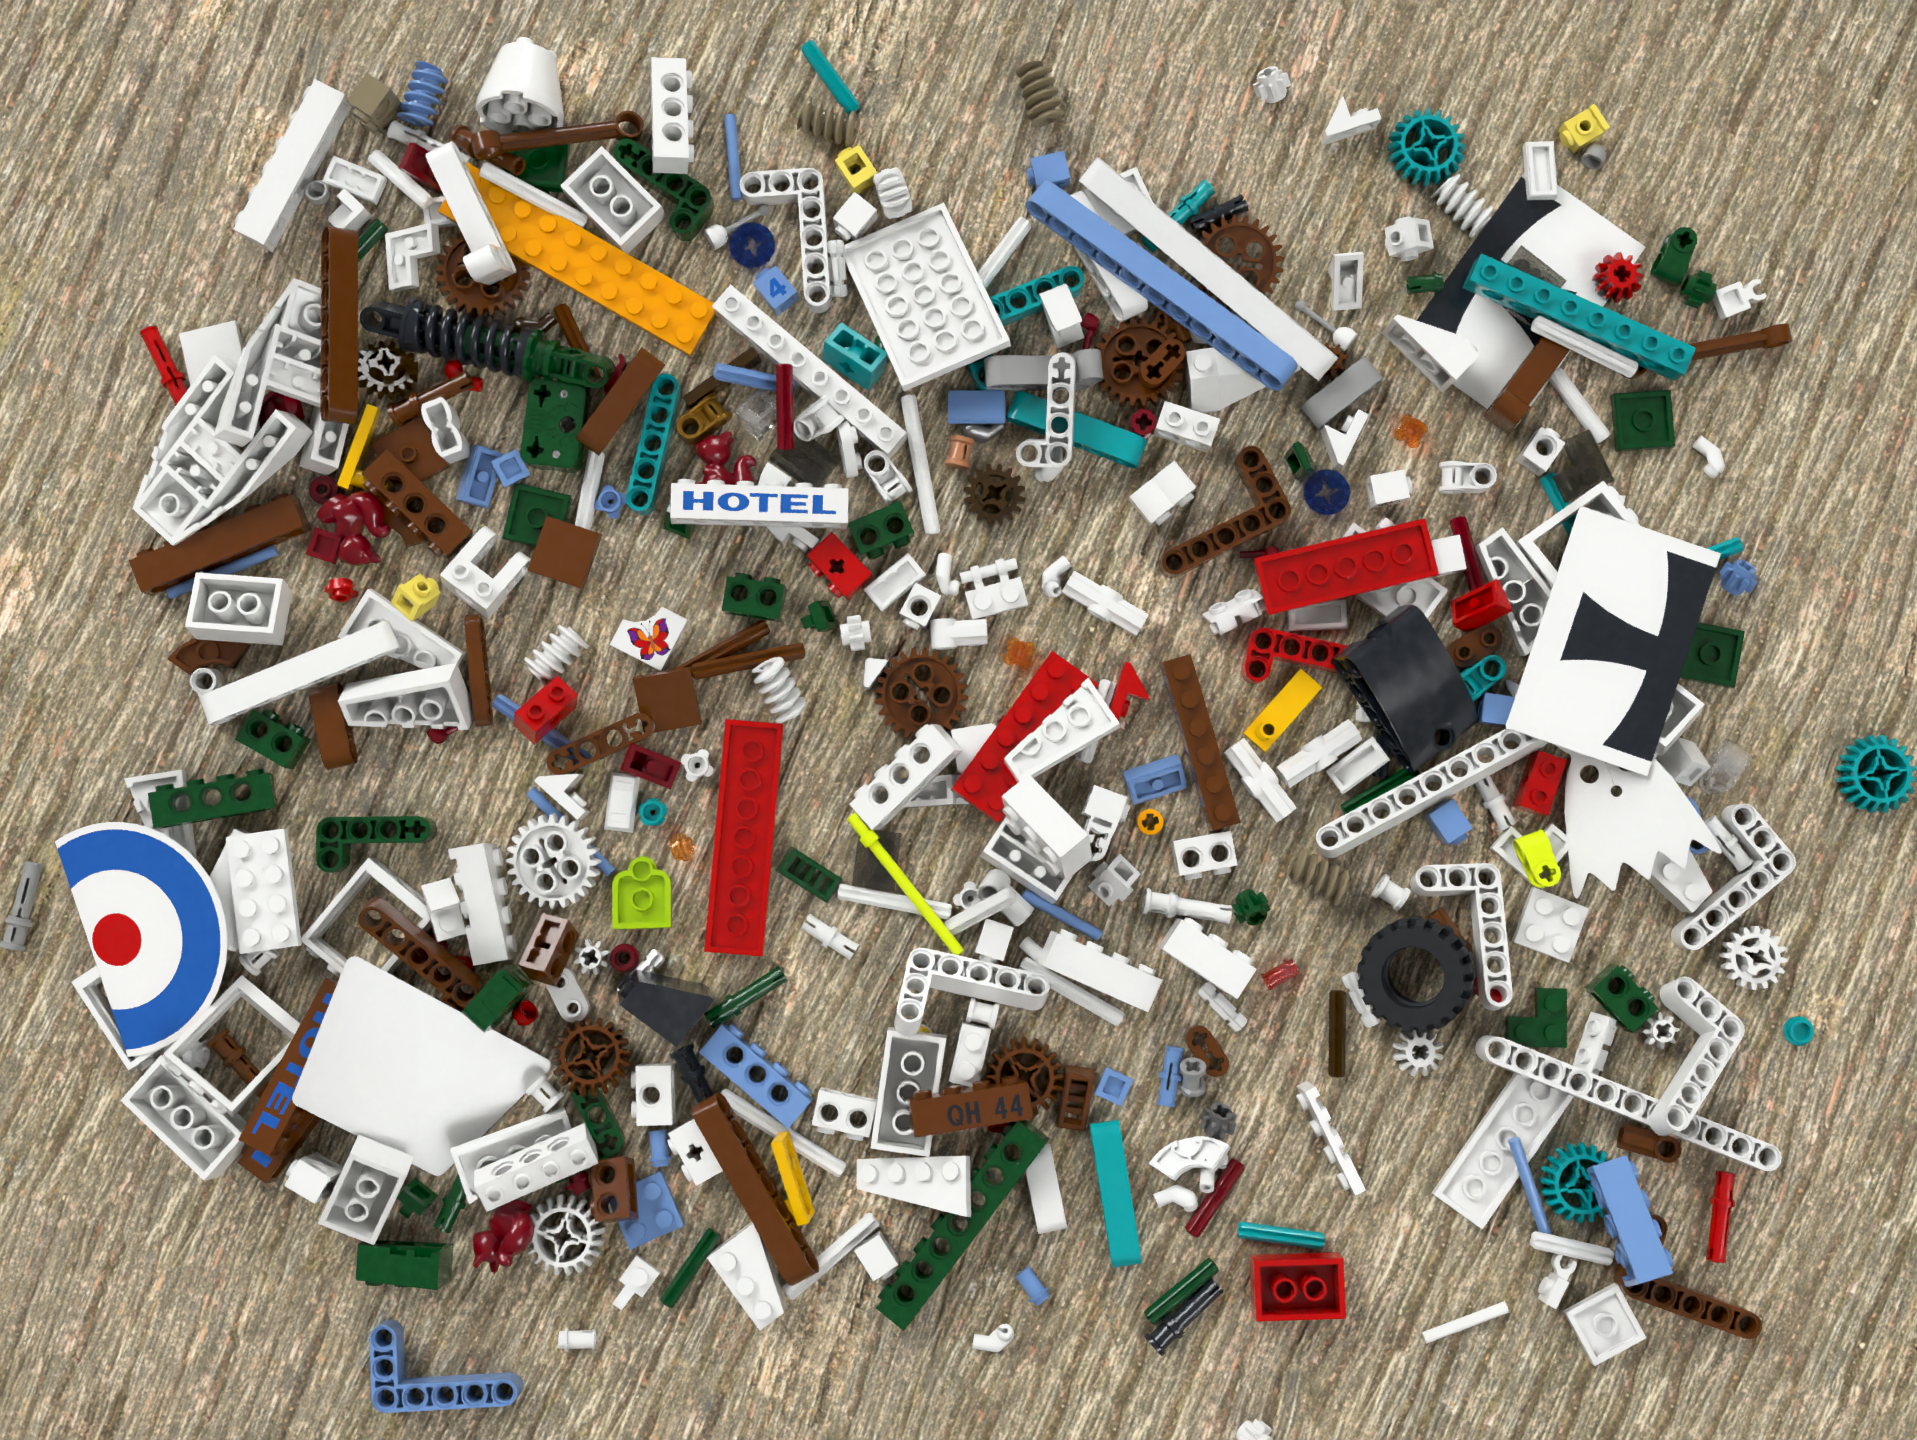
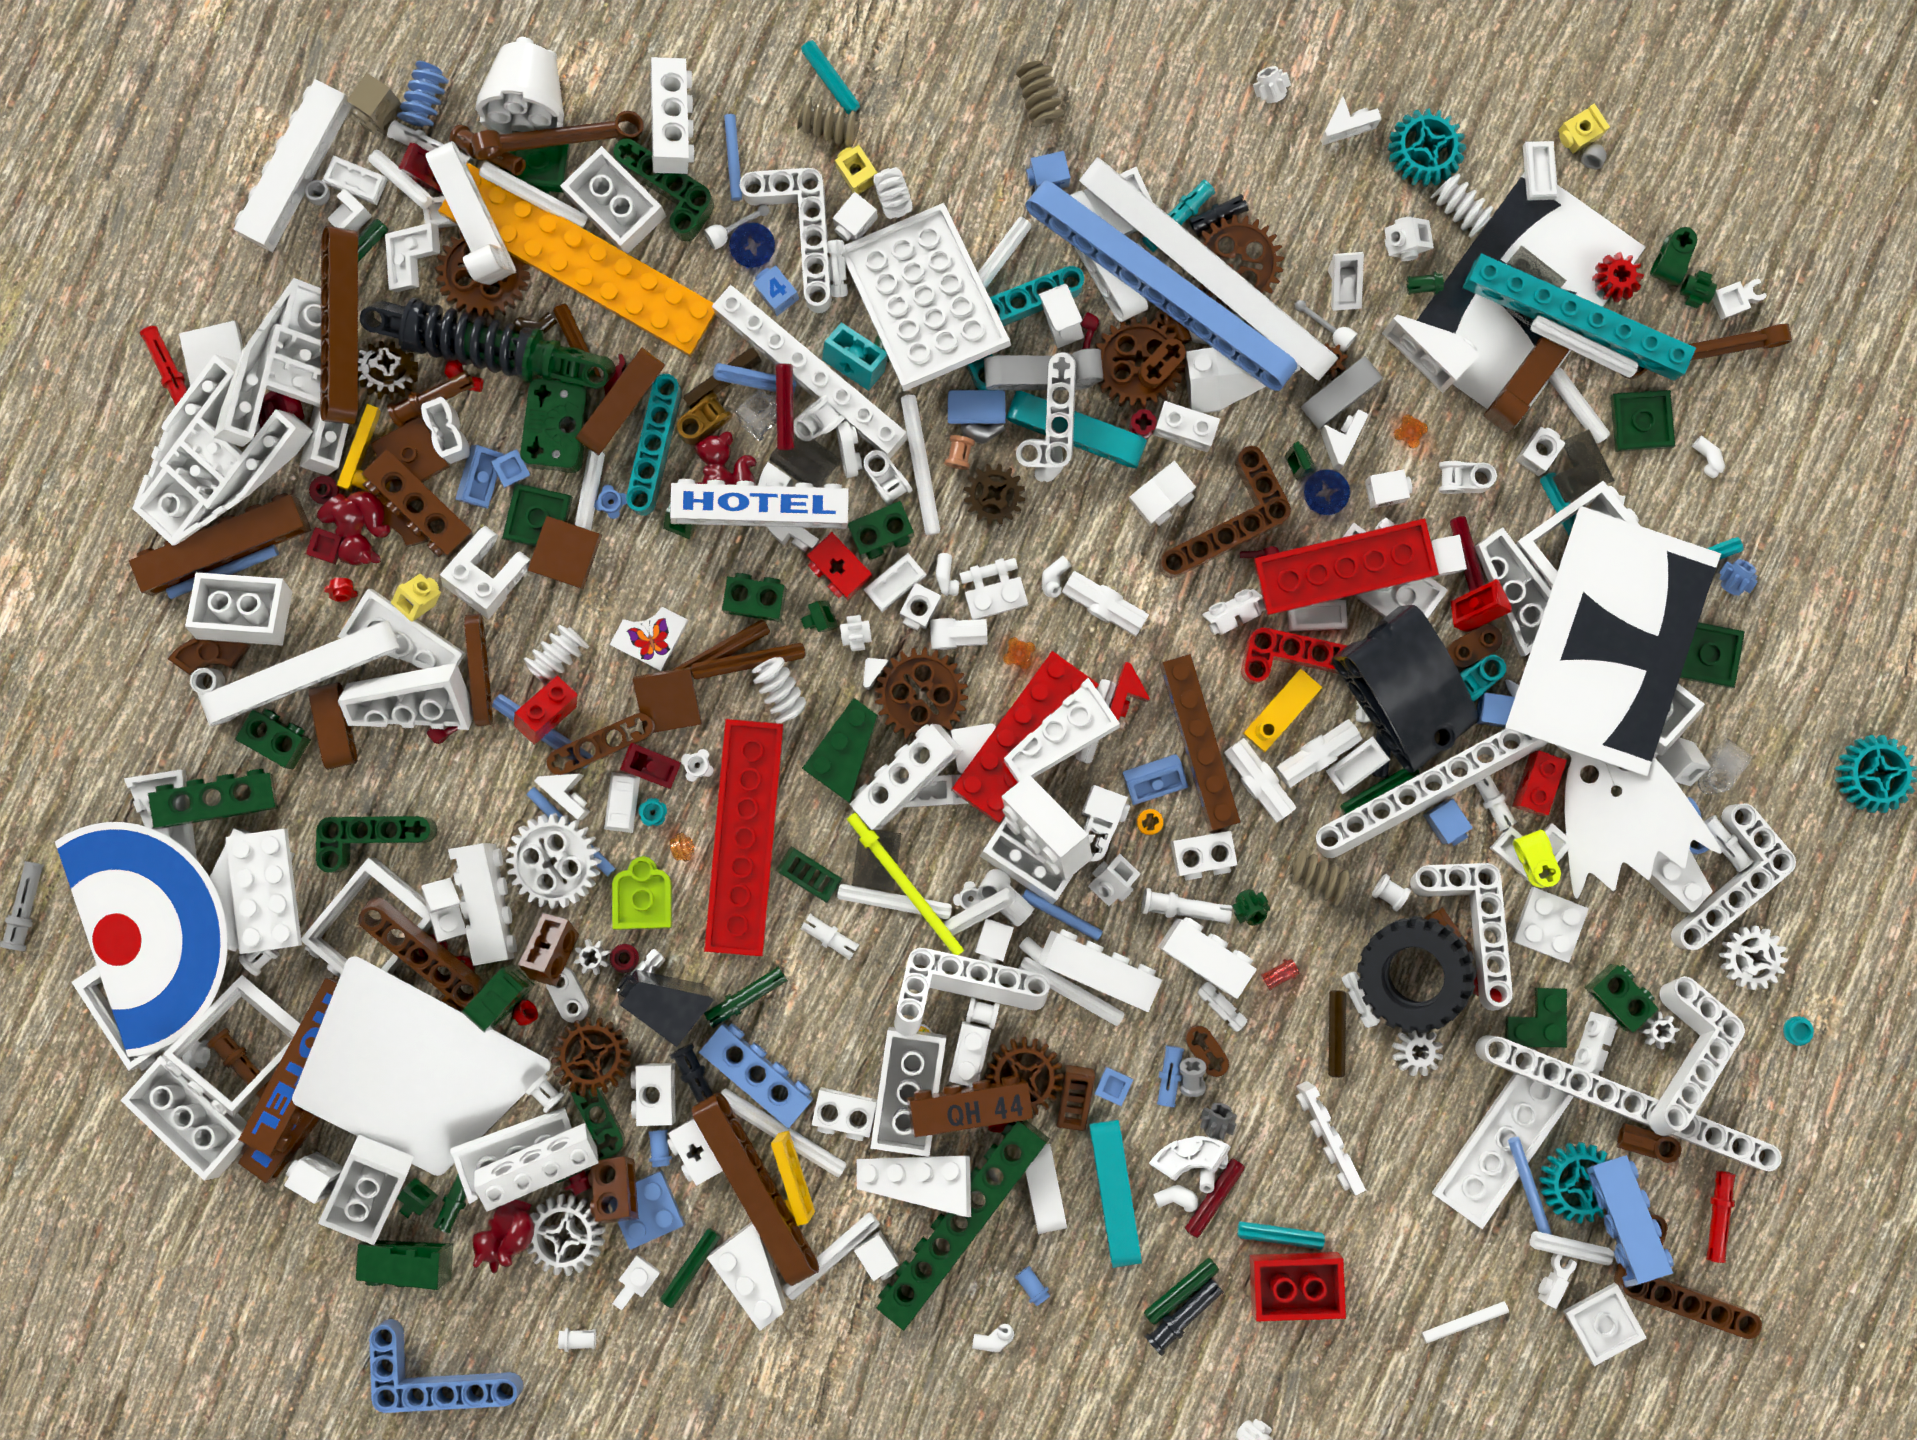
none -> dark green wedge [802,698,879,803]

